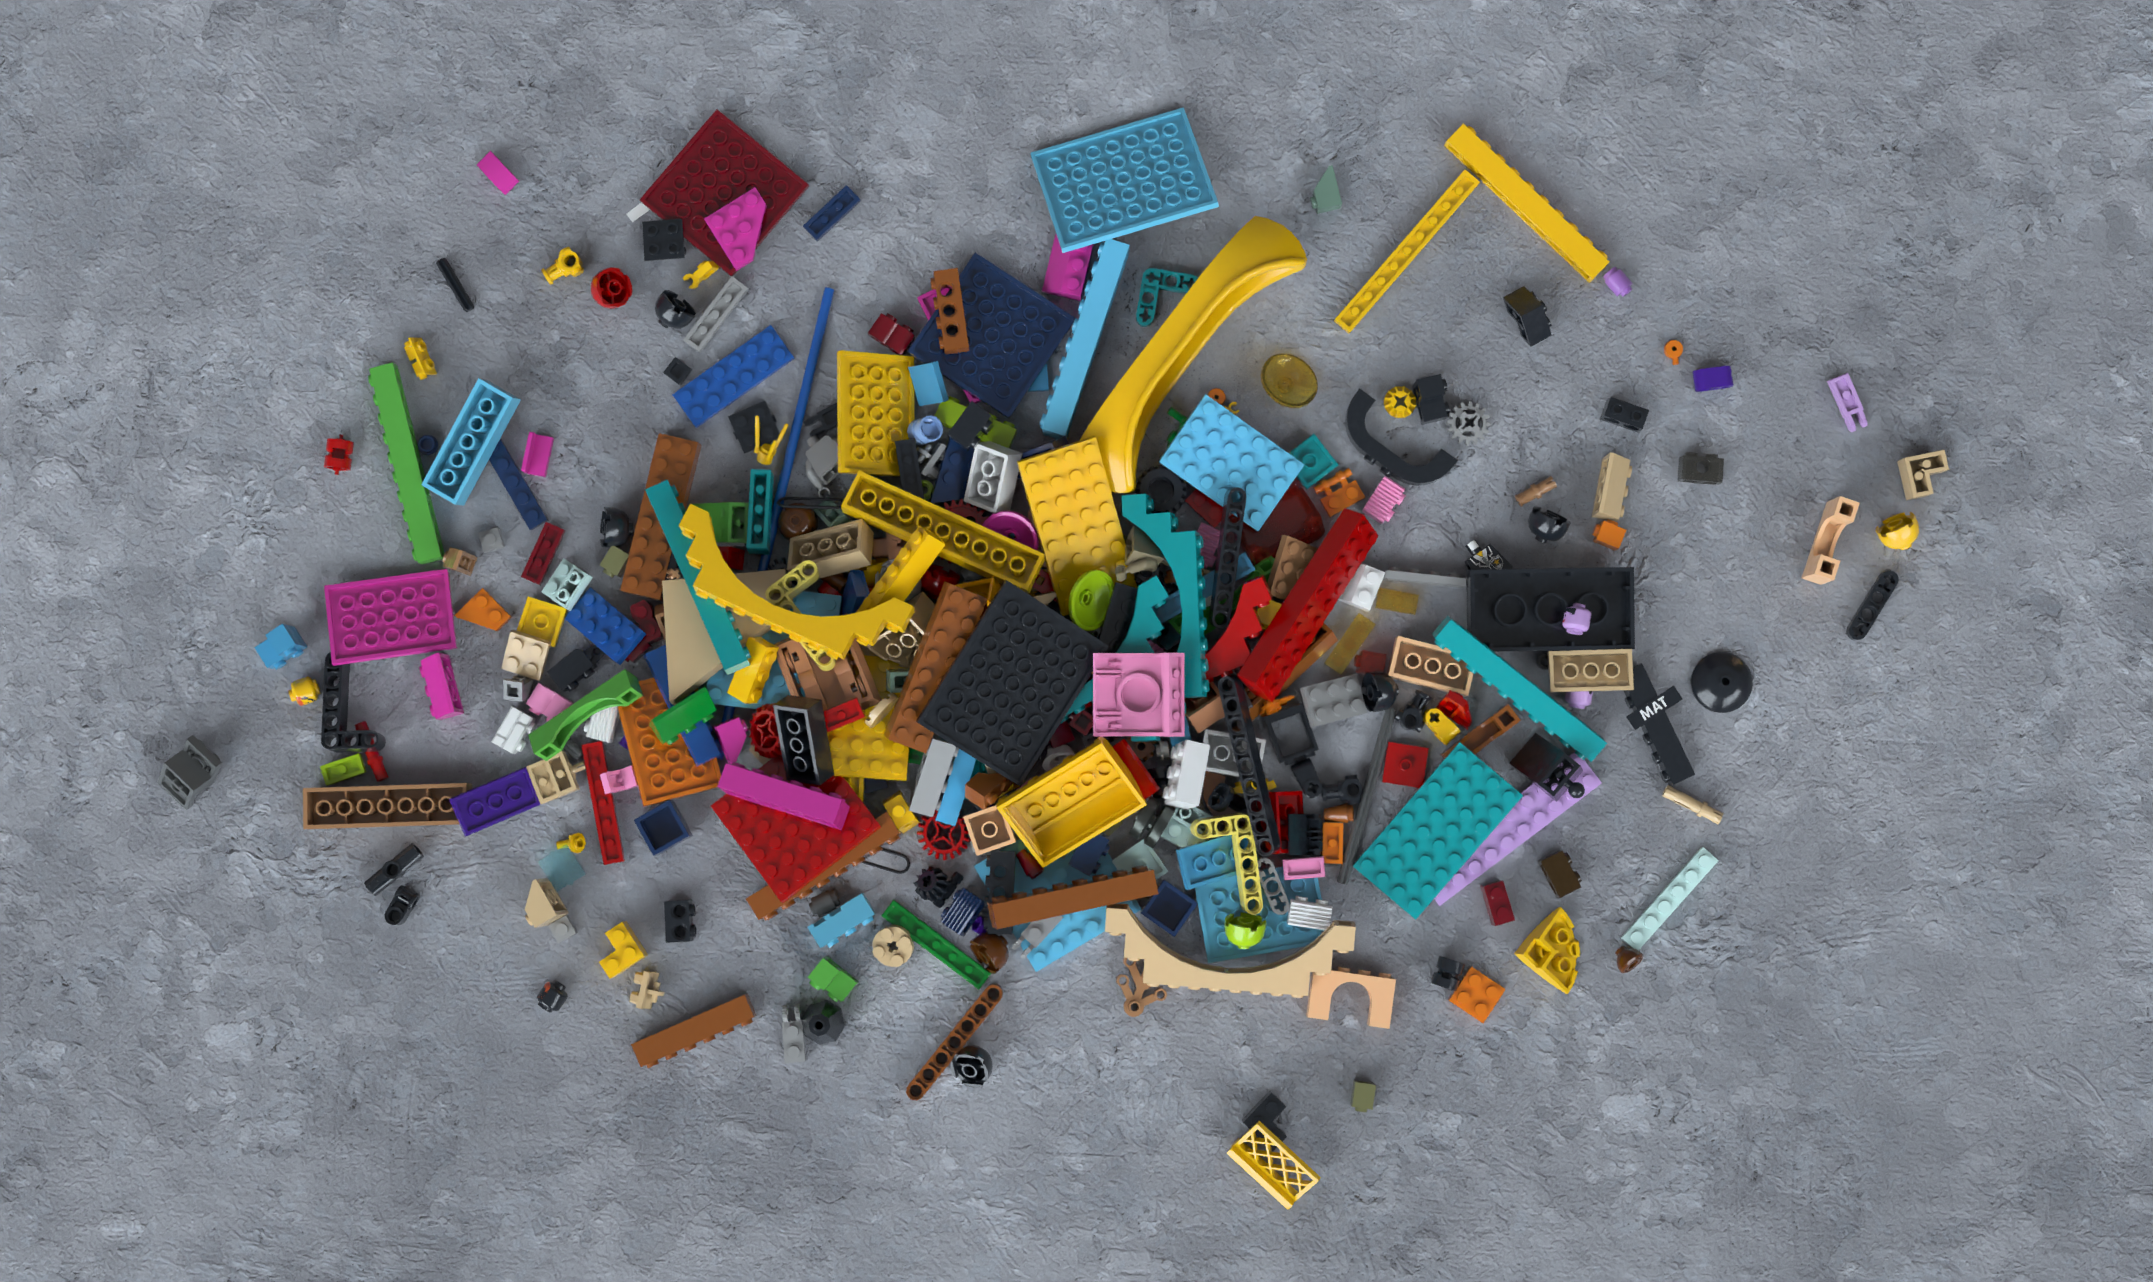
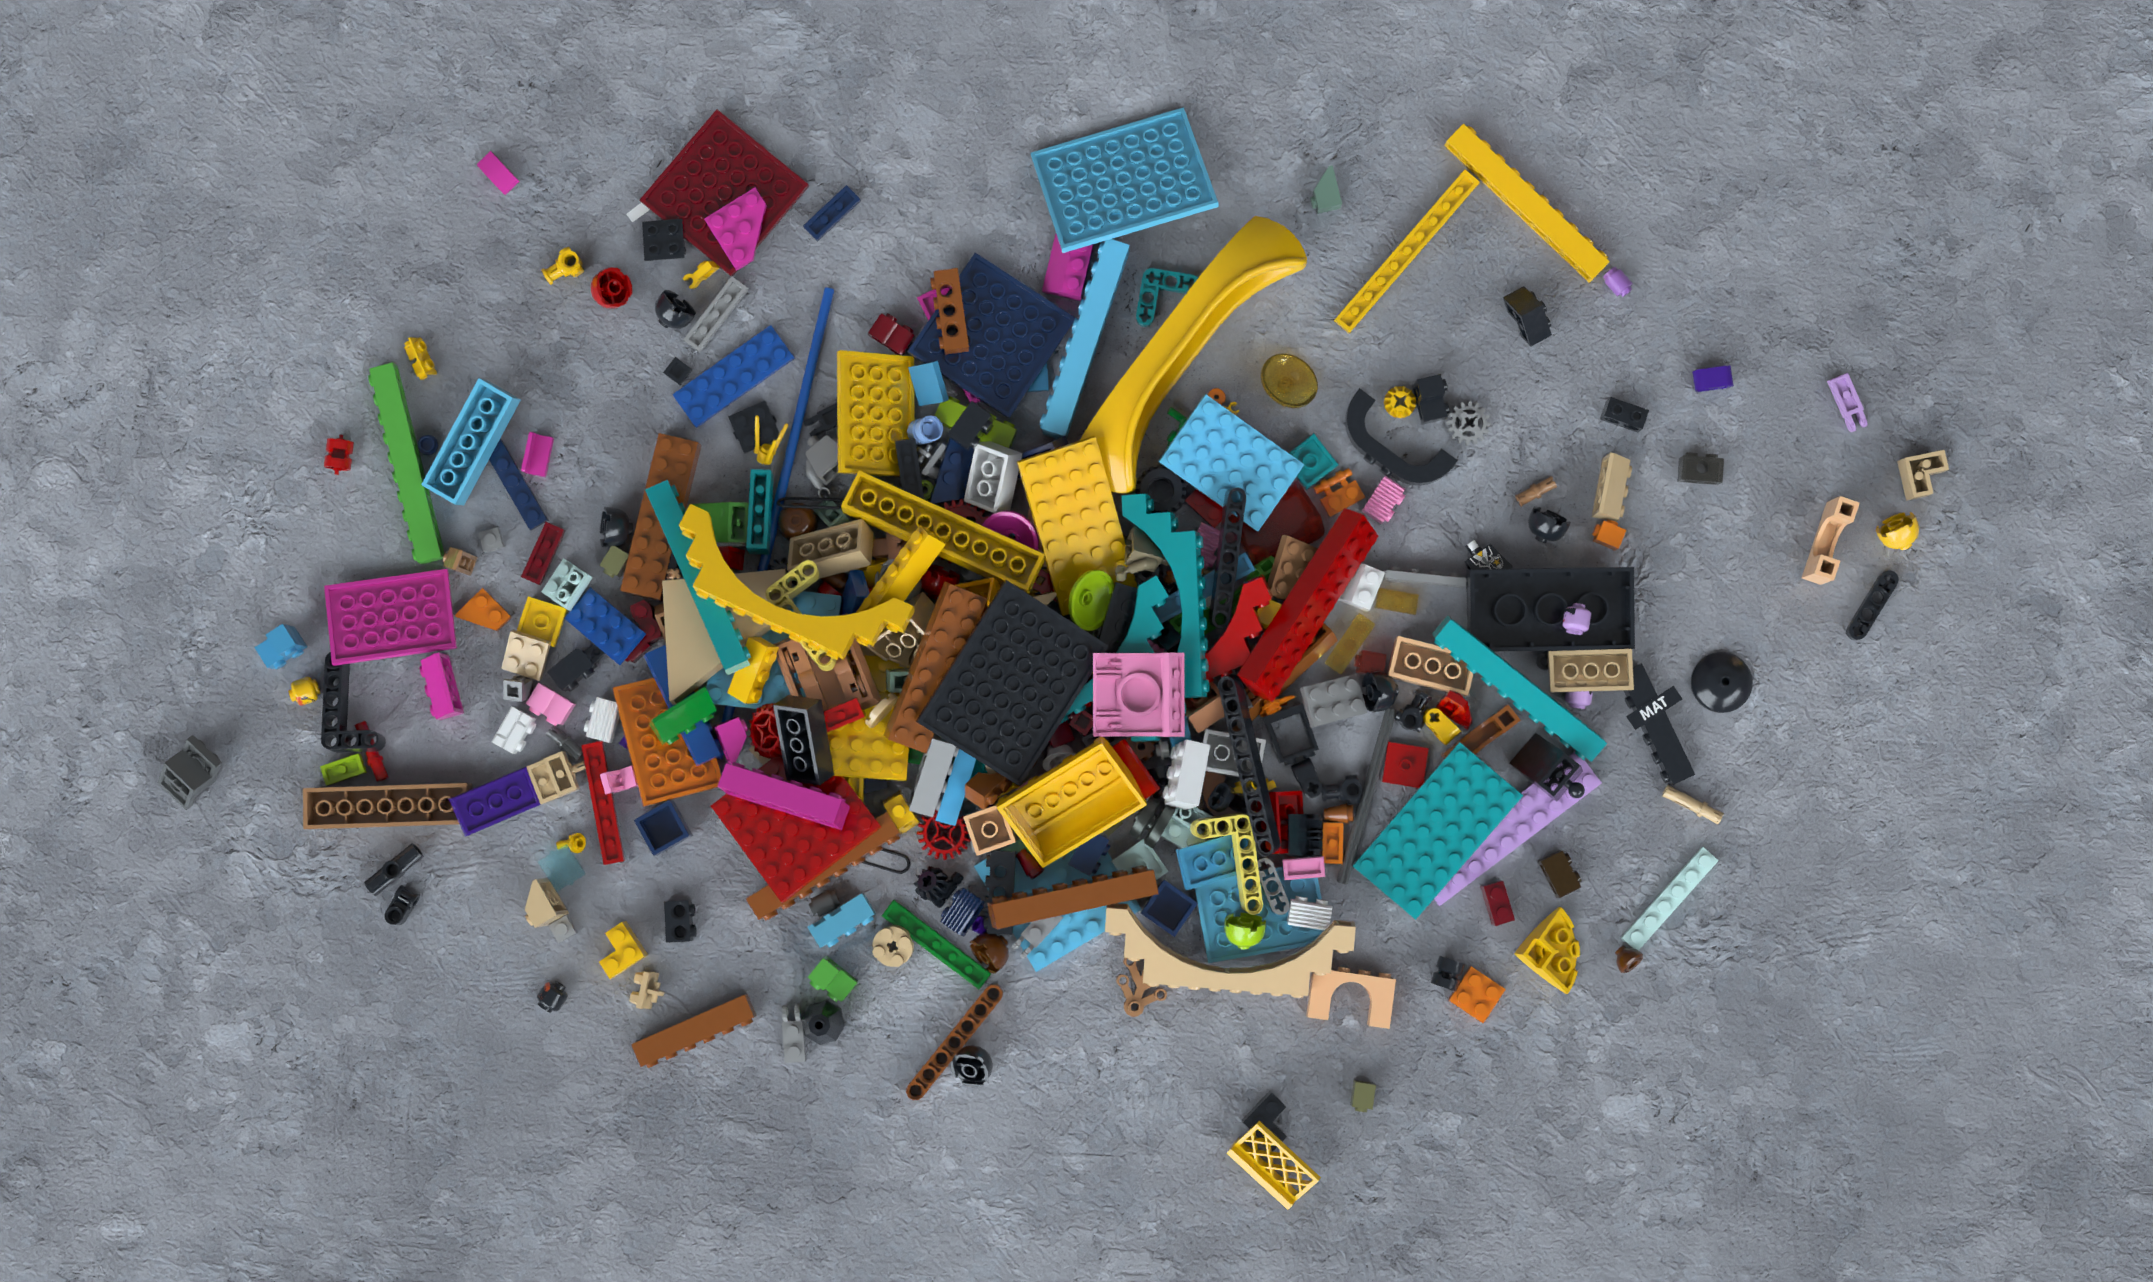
black axle [436,258,474,312] -> none
bright green arch [528,669,643,761] -> none
orange piece [1664,340,1683,365] -> none

